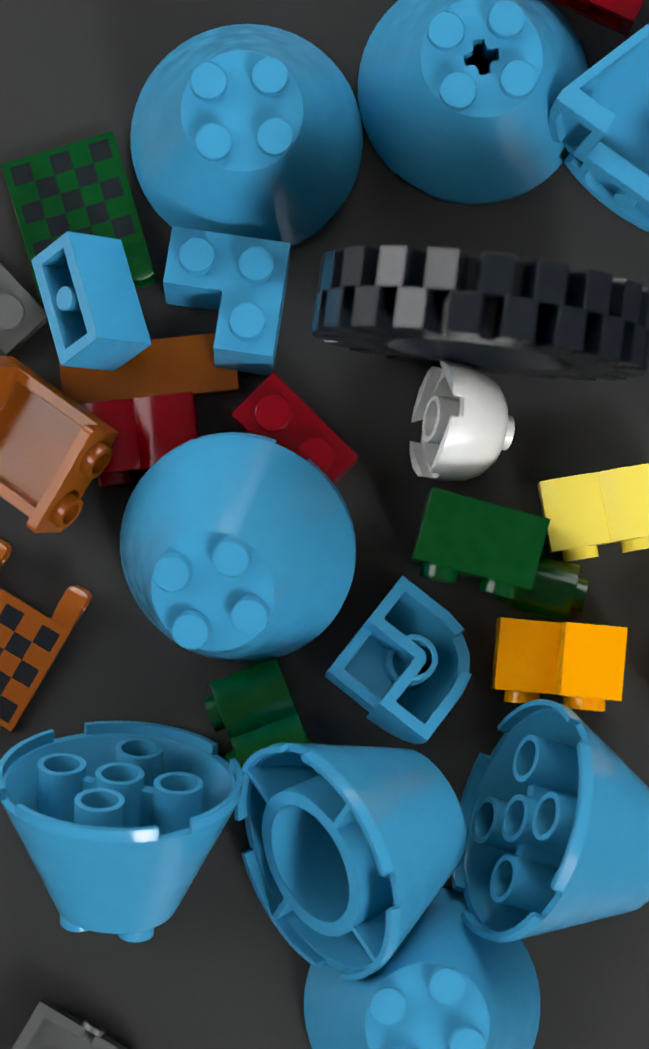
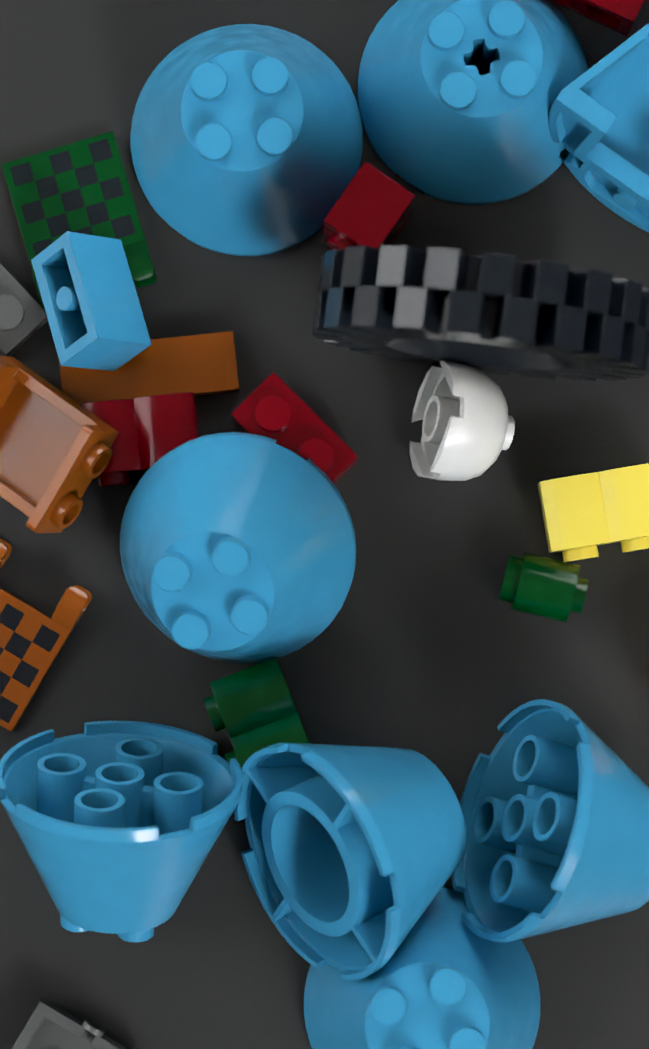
dark azure brick [163,226,291,376] -> none
dark azure brick [324,575,472,745] -> none
dark green brick [409,487,550,599] -> none
light orange brick [491,617,628,712] -> none
none -> dark red brick [323,161,415,251]

